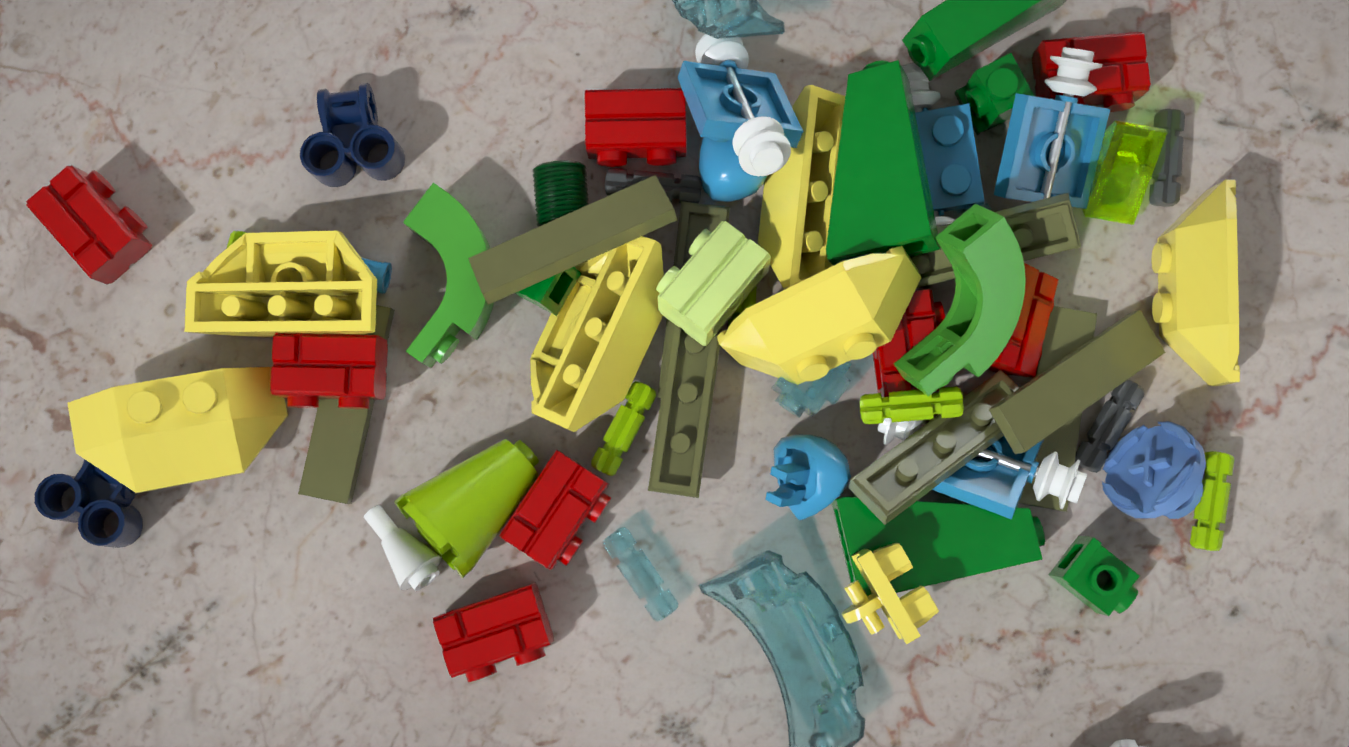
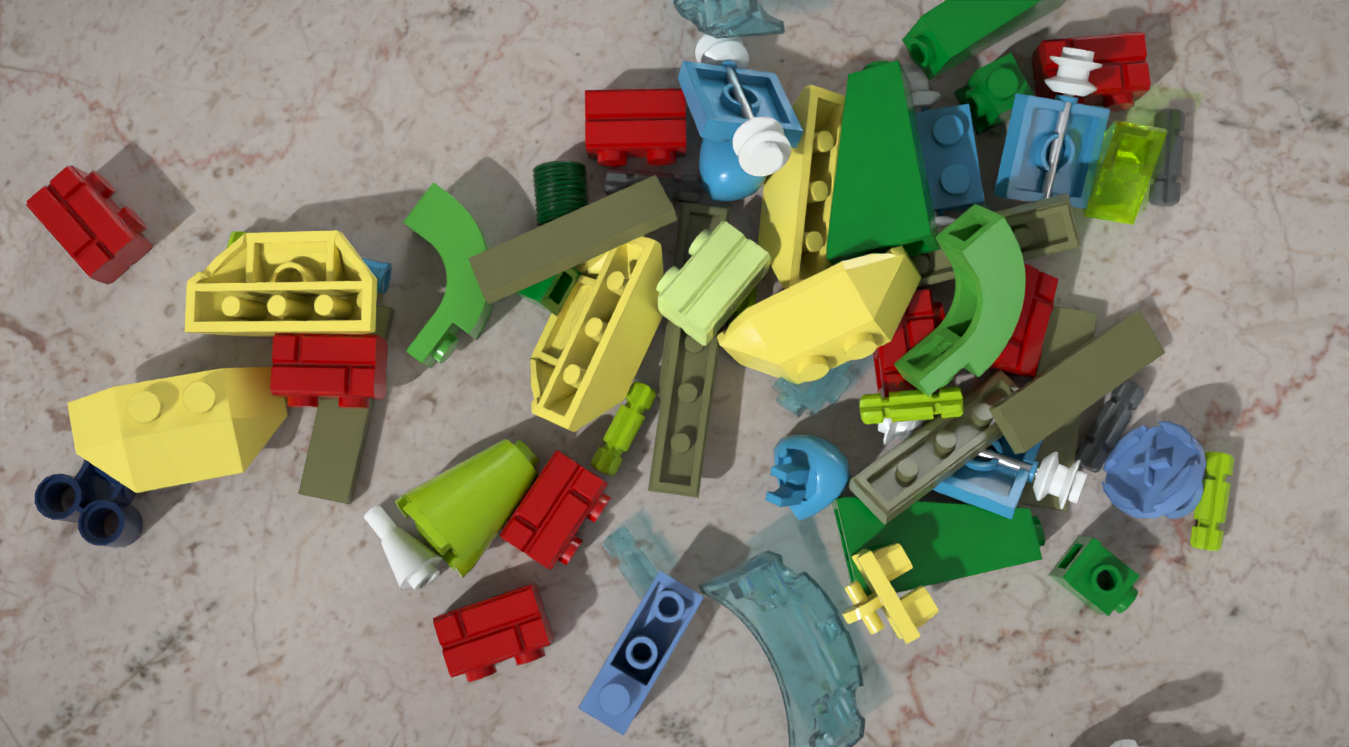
dark blue piece [300,83,405,187] -> none
light yellow wedge [1151,179,1240,386] -> none
none -> medium blue slope [579,570,704,736]

